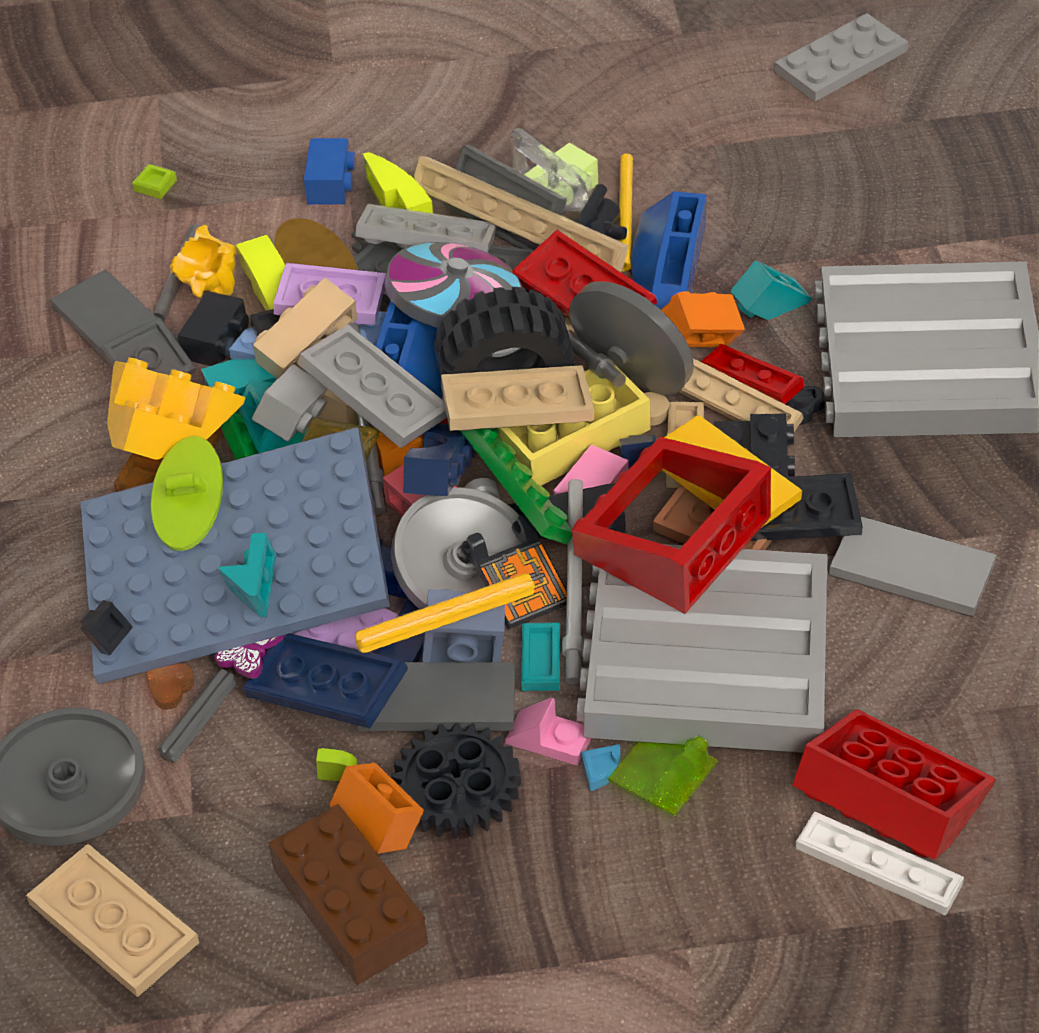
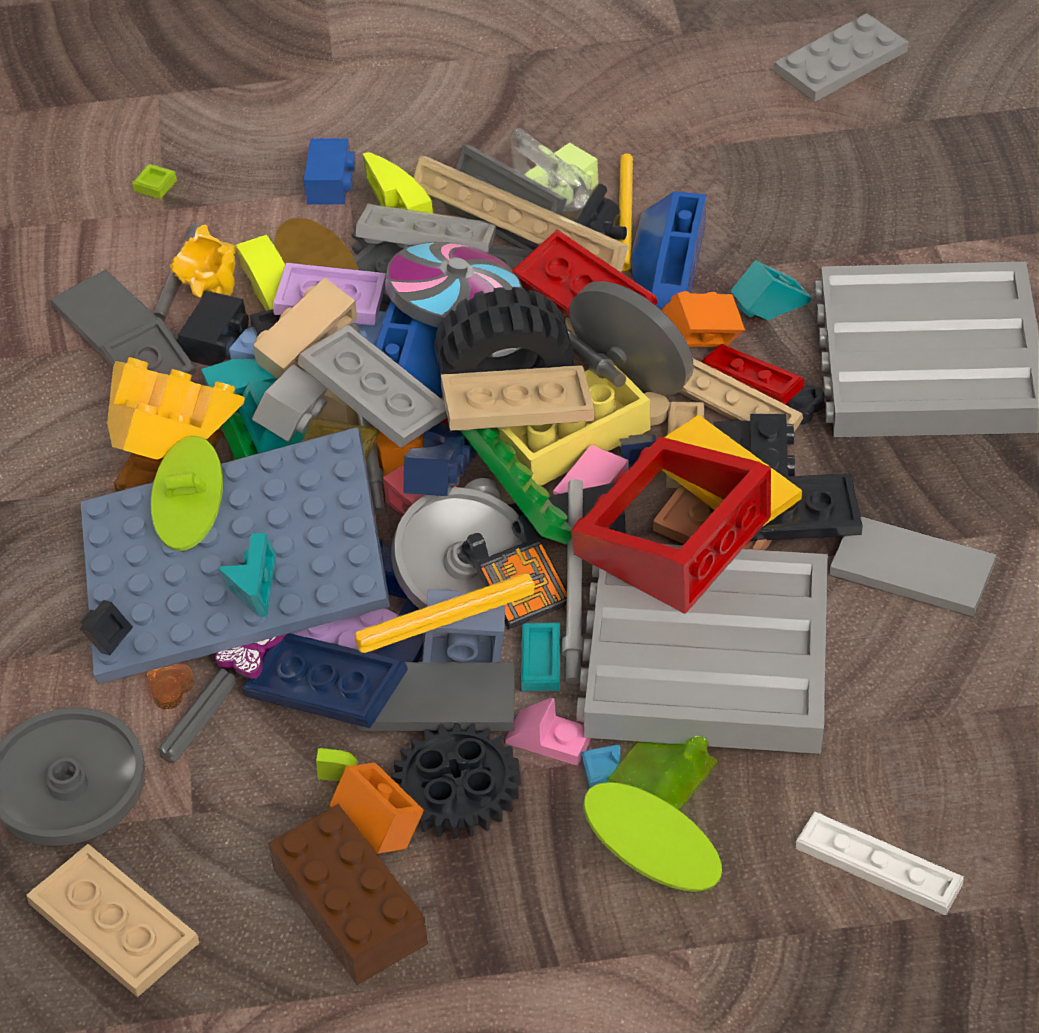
red slope [792,709,996,860] -> none
none -> lime shield [583,782,722,892]

